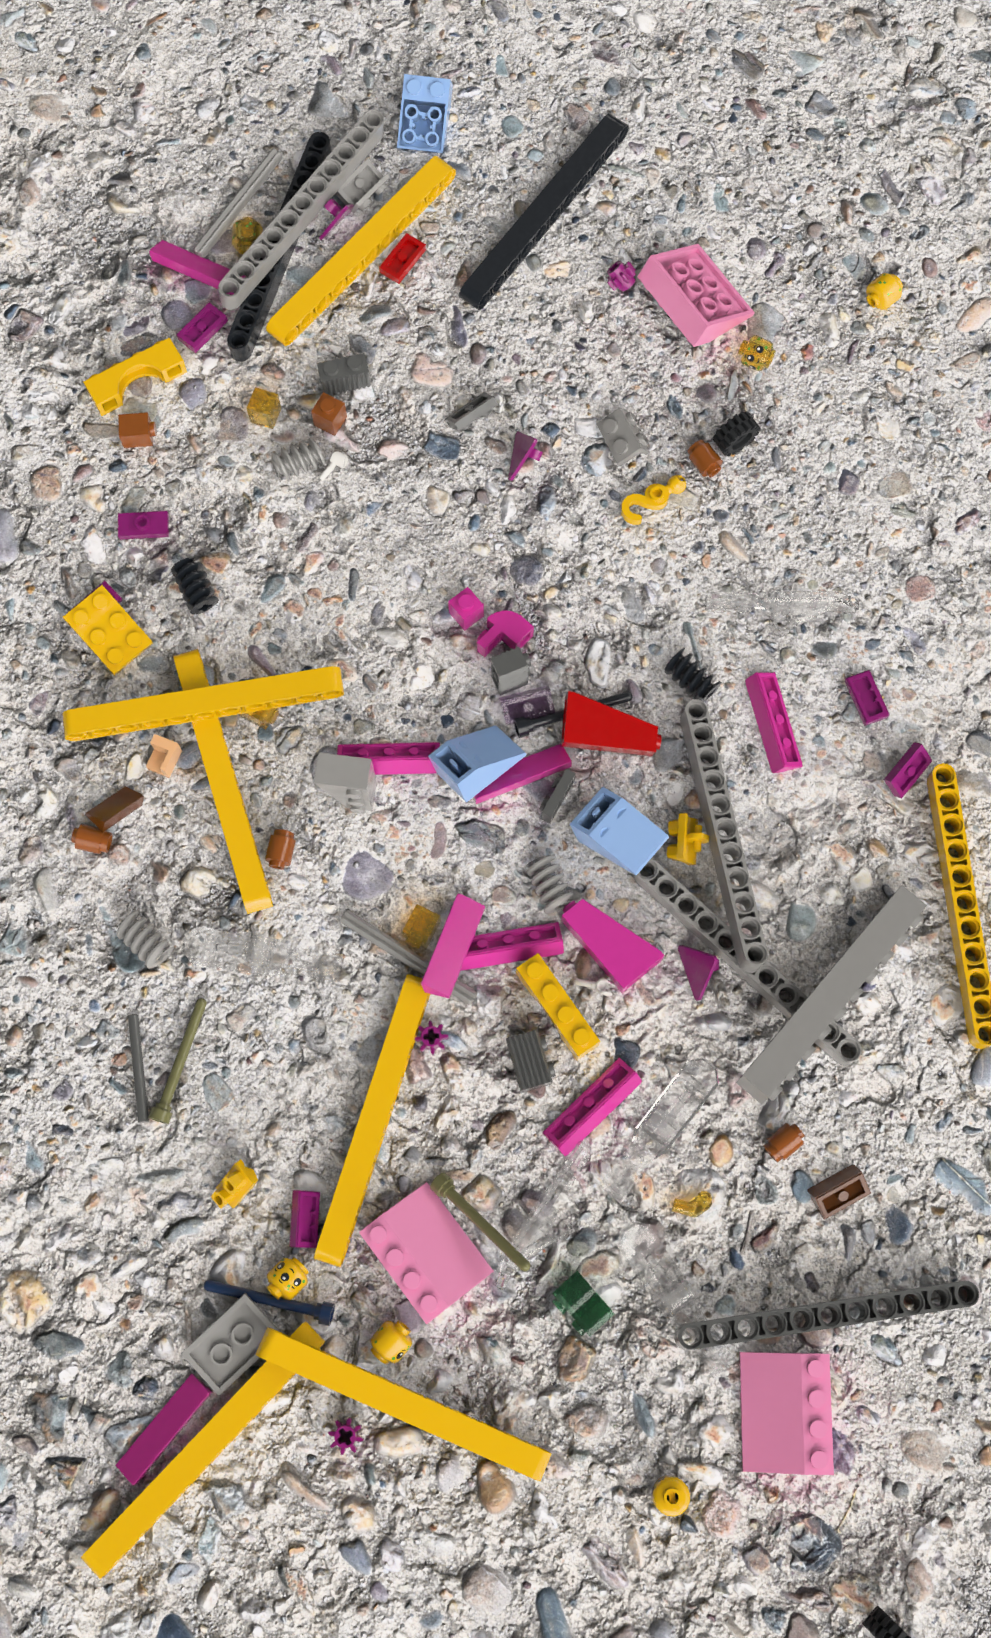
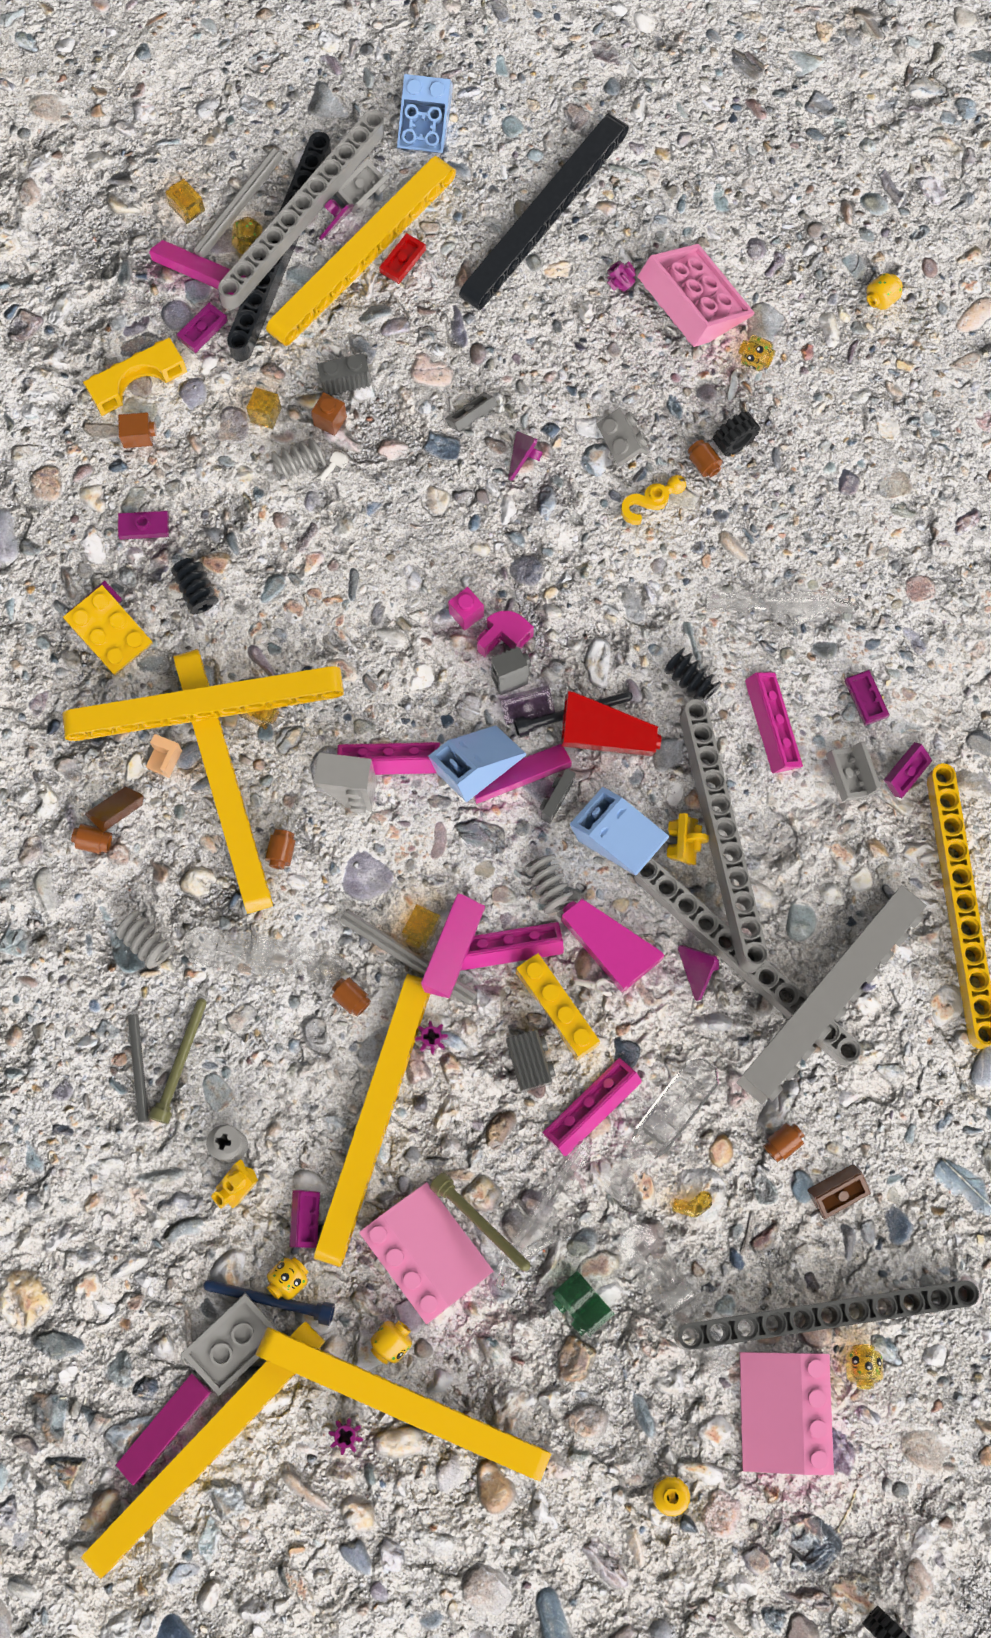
none -> clear yellow brick [165,178,205,224]
none -> light grey piece [206,1124,248,1163]
none -> dark orange brick [331,977,371,1017]
none -> light grey bracket [826,742,881,802]
none -> clear yellow head [846,1344,884,1389]

